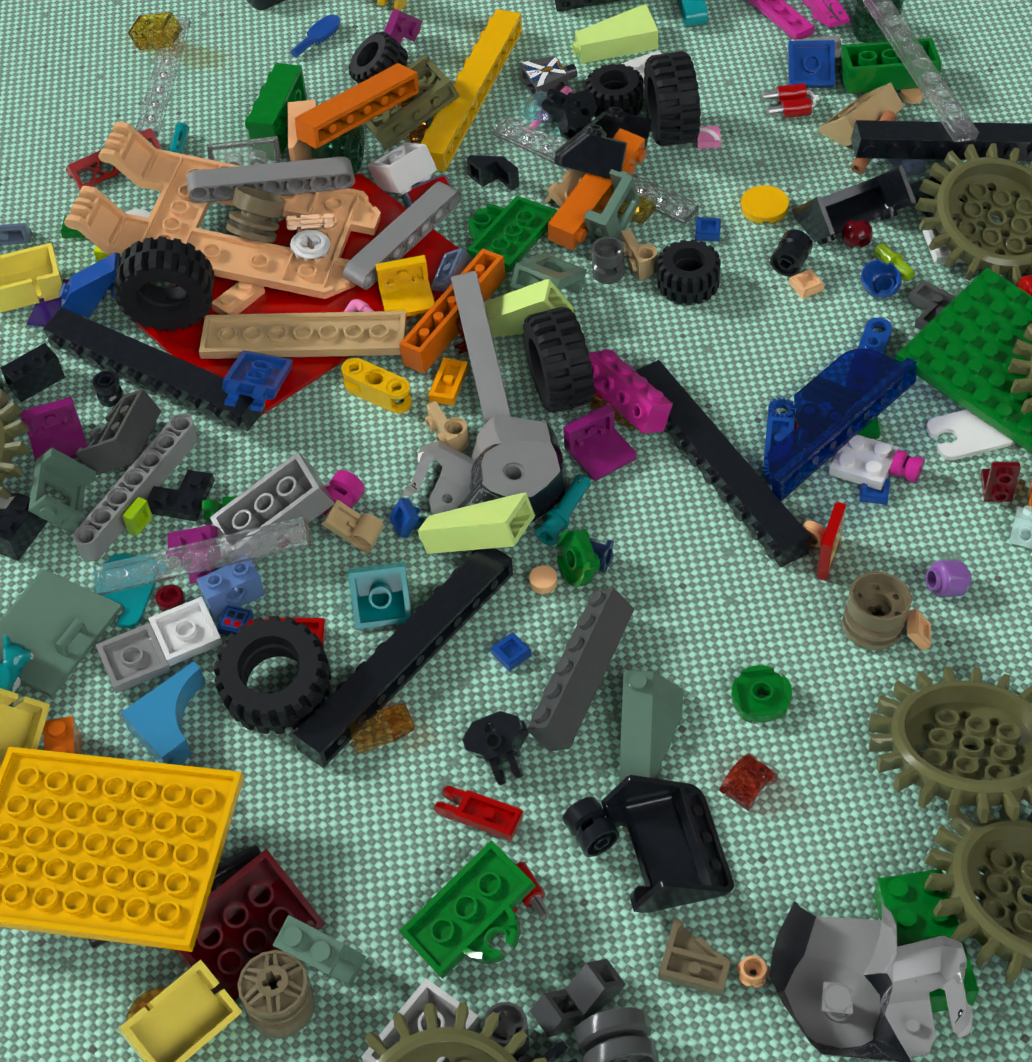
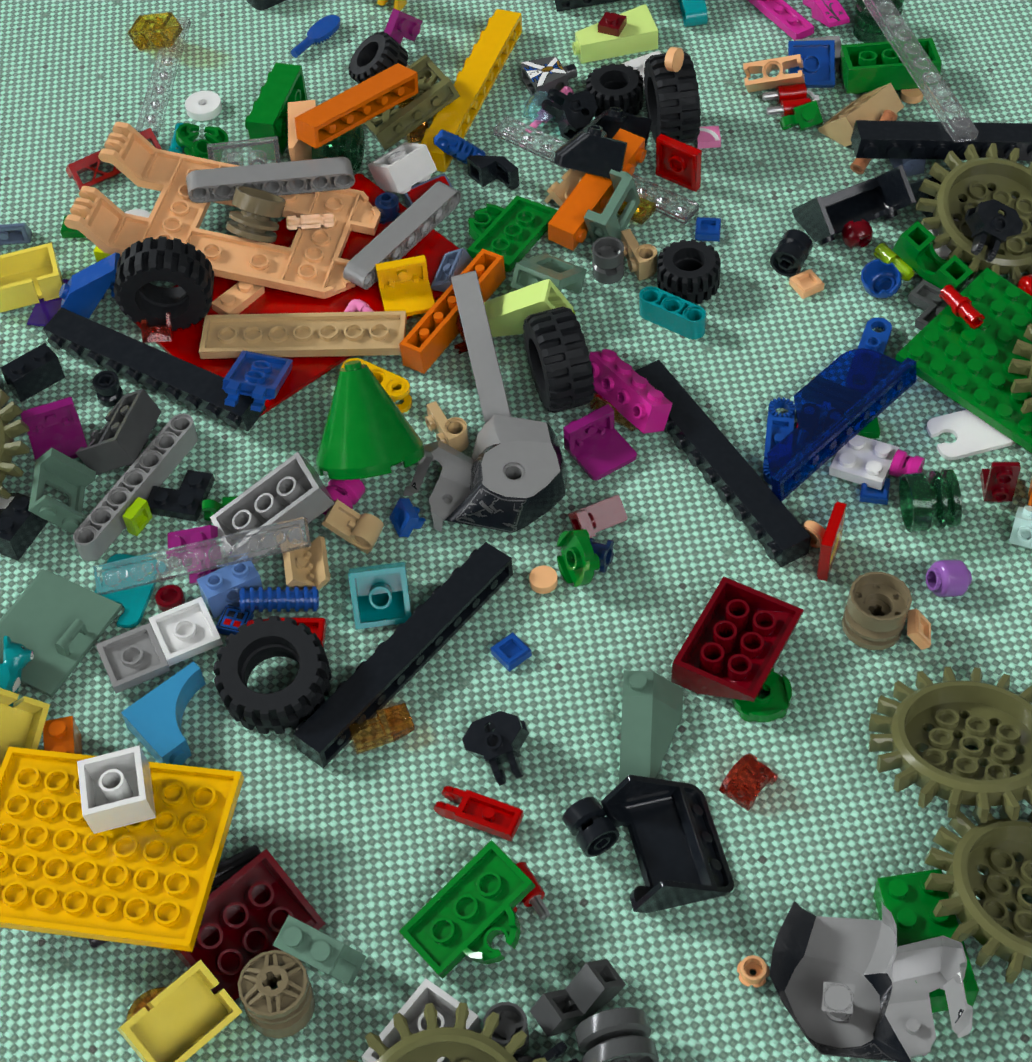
white gear [290,230,330,262] -> none
yellowish green slope [418,492,535,554] -> none
light orange plate [428,357,469,406] -> none
dark grey brick [527,587,634,752] -> none
teal pin [535,474,591,546] -> none
dark tan wing [658,918,731,997] -> none
yellow tile [740,185,789,224] -> none
none -> white brick [77,745,156,834]
none -> clear red piece [141,312,173,343]
none -> green animal [176,123,229,162]
none -> white piece [185,91,222,121]
none -> blue piece [239,586,319,613]
none -> tan bracket [281,535,330,591]
none -> green cone [316,360,425,480]
none -> dark blue brick [375,192,401,224]
none -> blue hinge [434,130,486,165]
none -> bracket [568,495,628,538]
none -> dark red plate [598,12,627,37]
none -> teal beam [639,286,706,340]
none -> red tile [656,134,702,192]
none -> light nougat tile [664,47,684,72]
none -> dark red slope [671,576,804,702]
none -> light nougat piece [743,54,805,93]
none -> green plate [780,100,823,132]
none -> green arch [892,220,973,291]
none -> clear green wheel [899,469,962,532]
none -> red pin [939,285,985,329]
none -> black hinge [965,199,1024,262]

